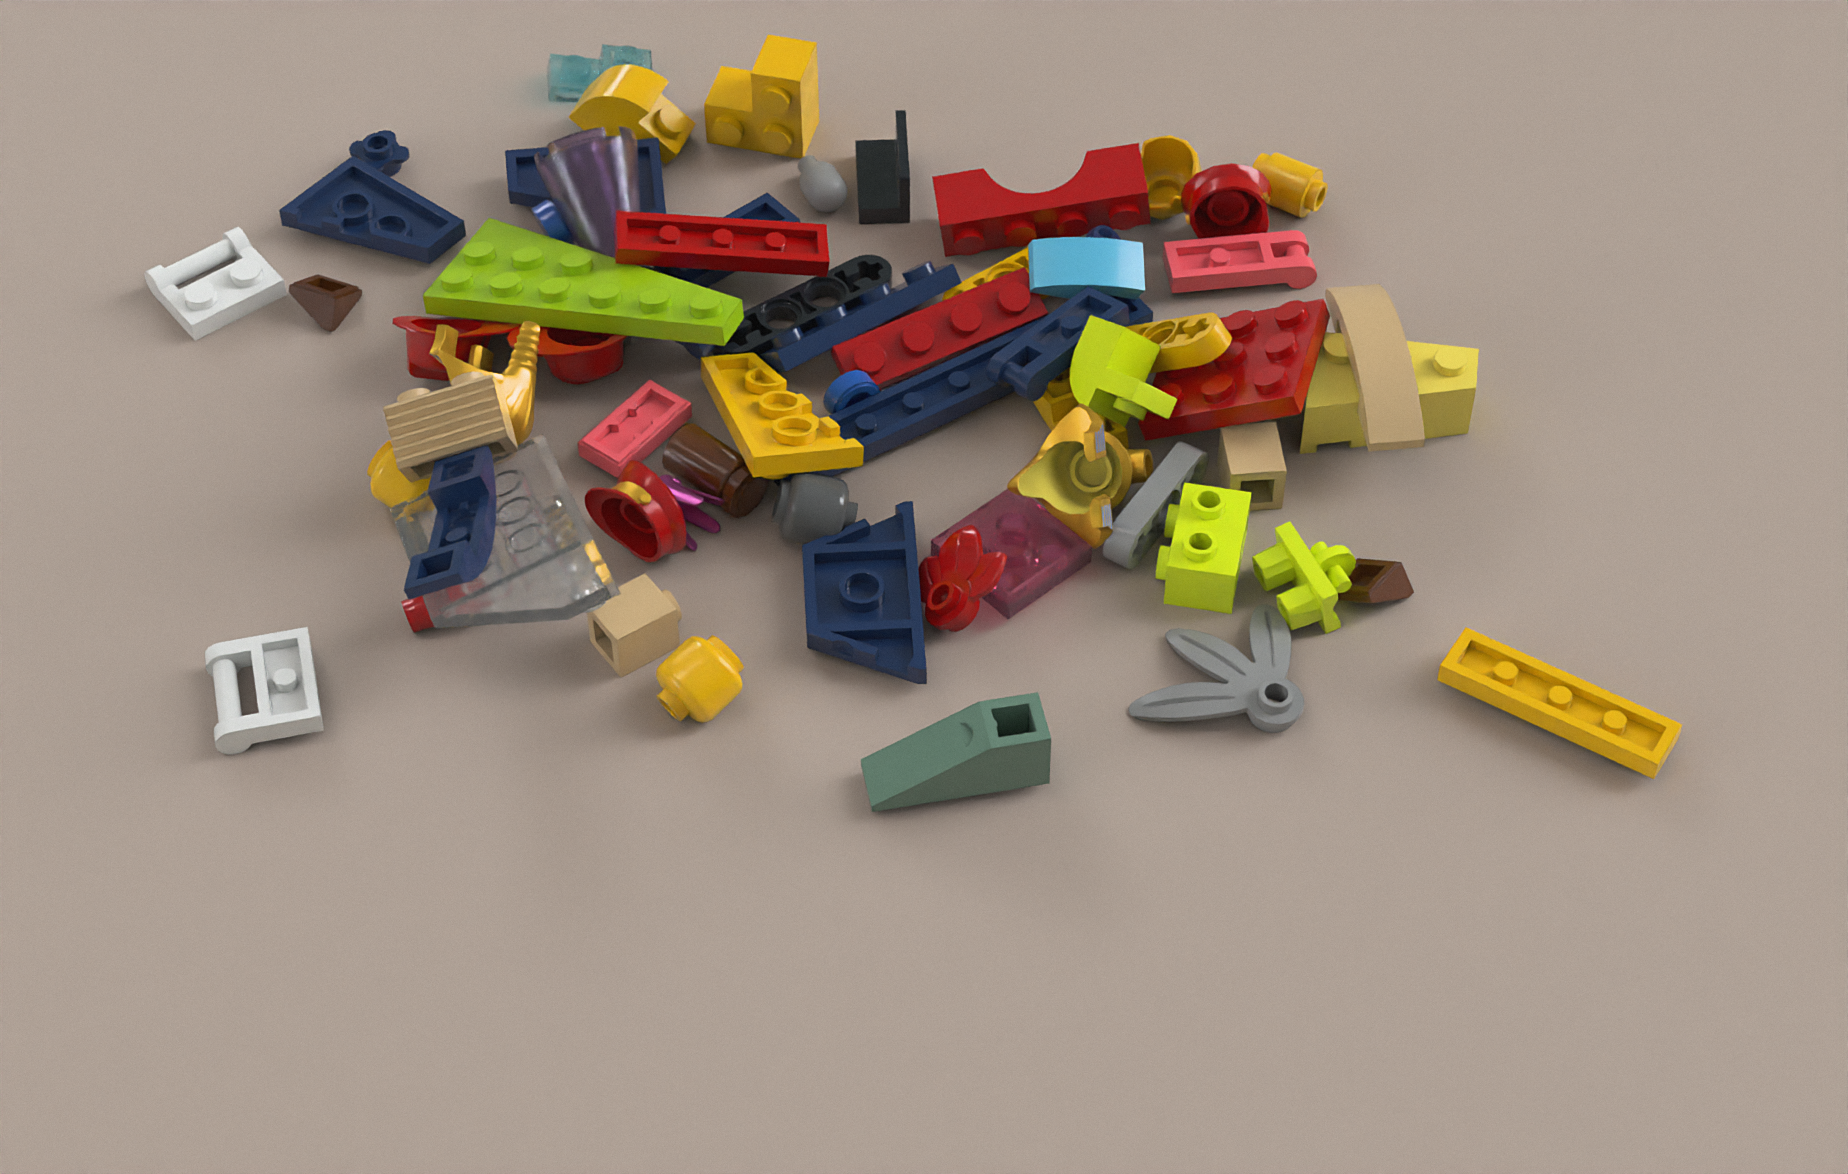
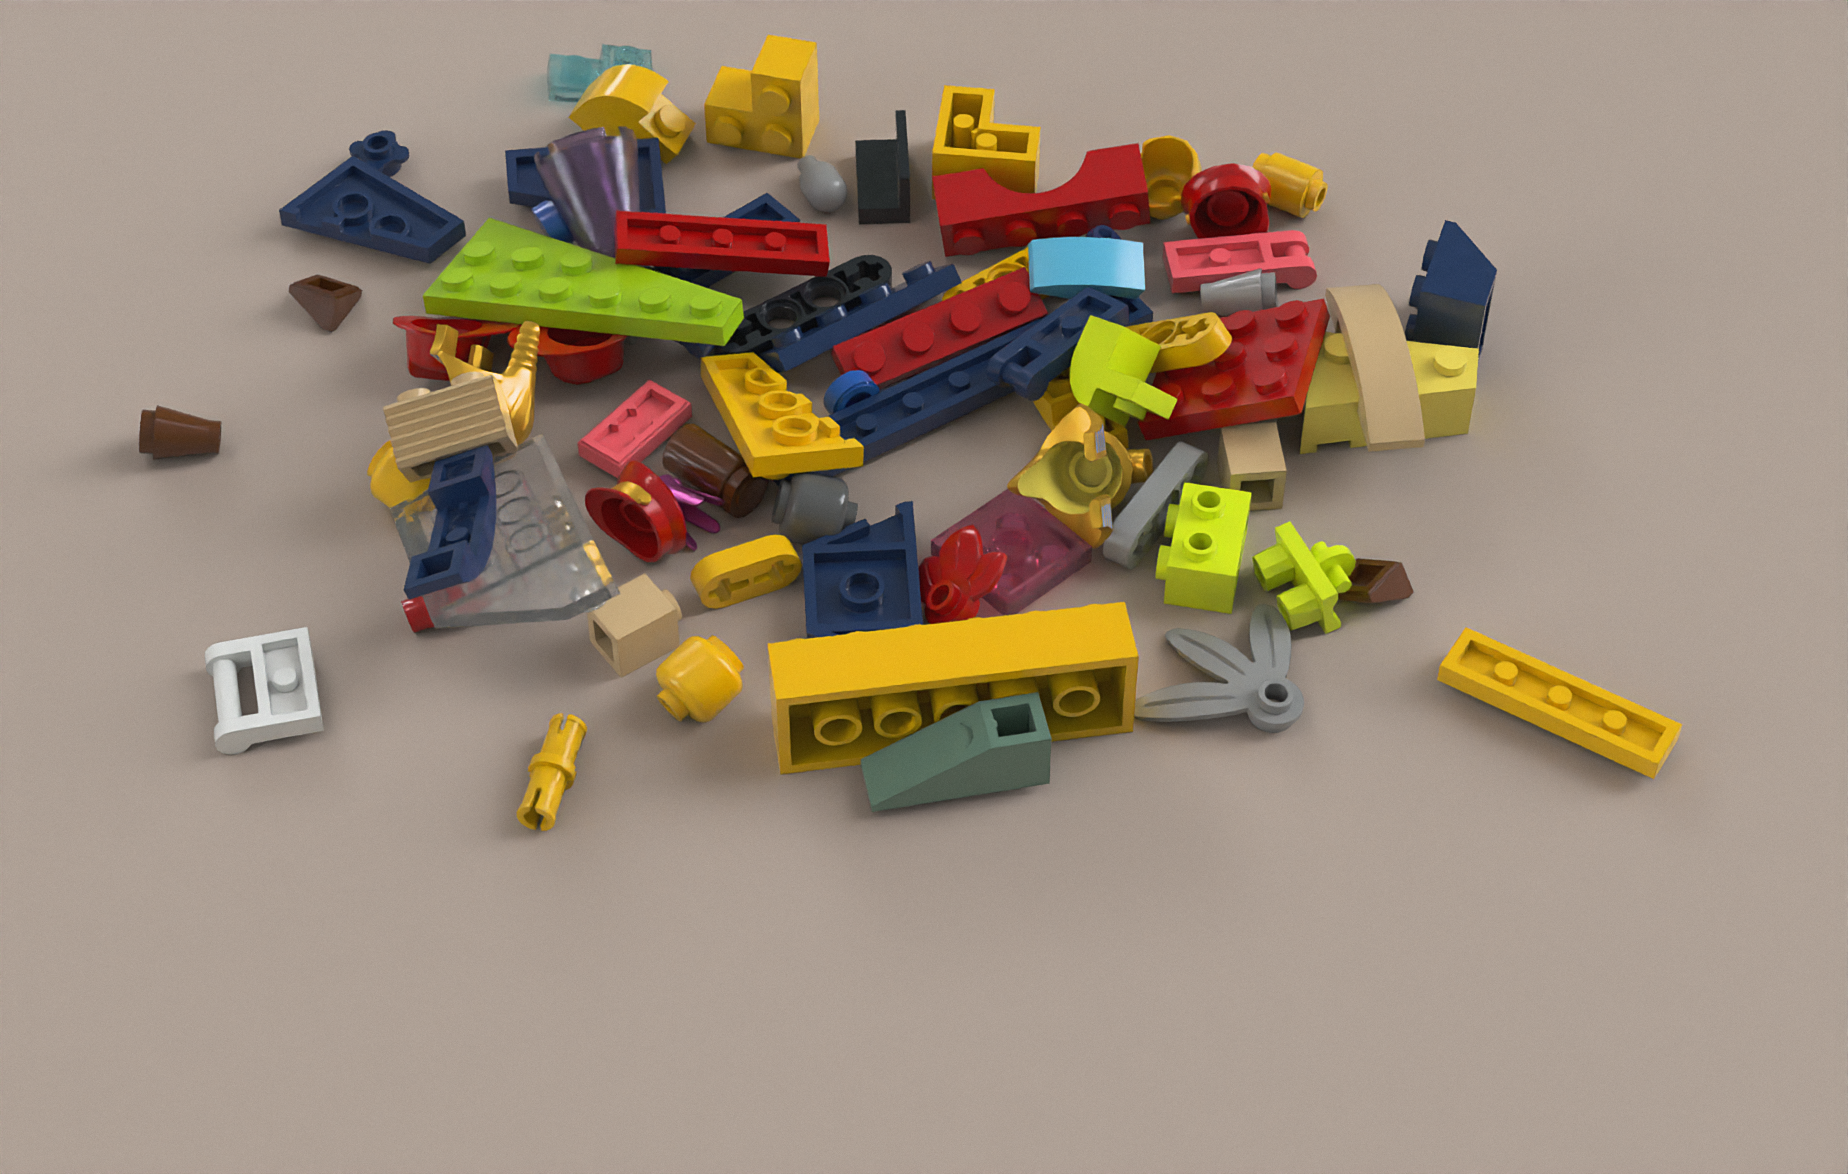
white plate [144,227,287,341] -> none
none -> reddish brown cone [139,405,222,460]
none -> yellow pin [516,713,587,831]
none -> yellow beam [690,534,802,609]
none -> yellow brick [767,602,1139,775]
none -> yellow brick [932,85,1041,200]
none -> light grey cone [1200,268,1278,316]
none -> dark blue slope [1404,220,1497,362]

